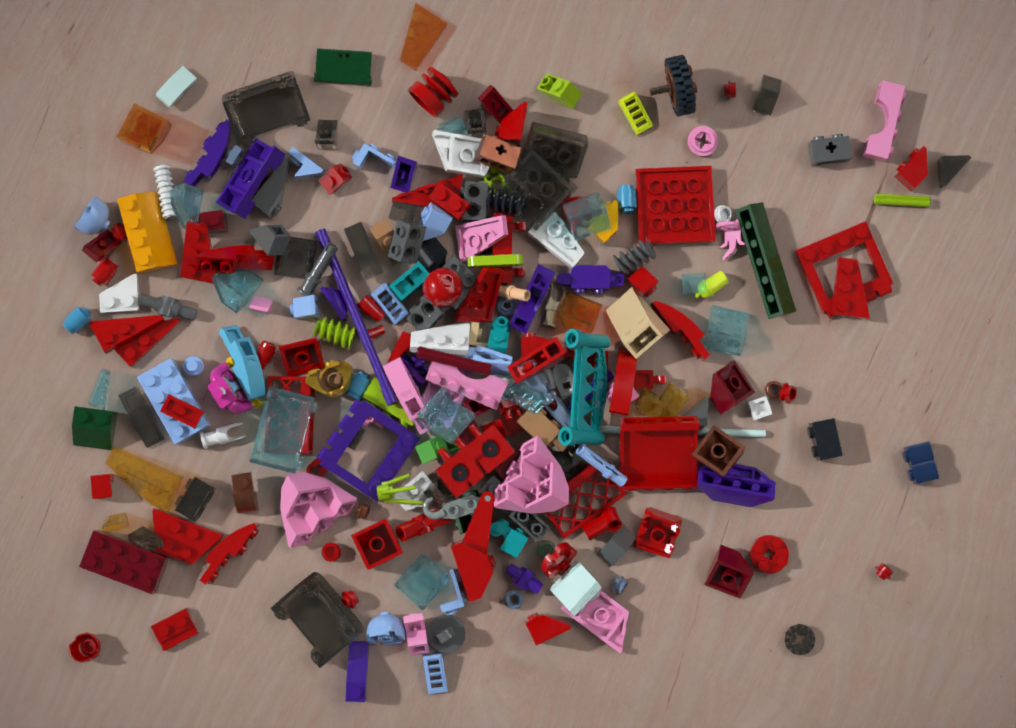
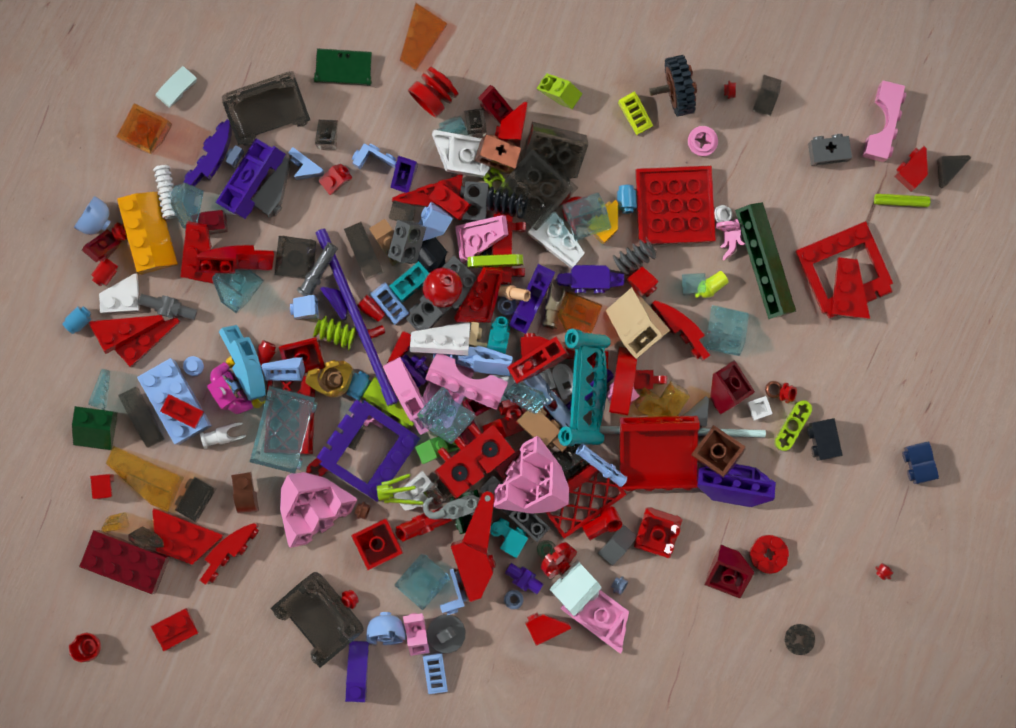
bright pink slope [249,296,273,314] -> none
dark grey slope [250,225,291,256] -> none
red plate [322,542,341,562] -> none
dark red axle [416,346,492,375] -> none
none -> light blue slope [261,358,305,381]
none -> lime beam [774,400,812,451]

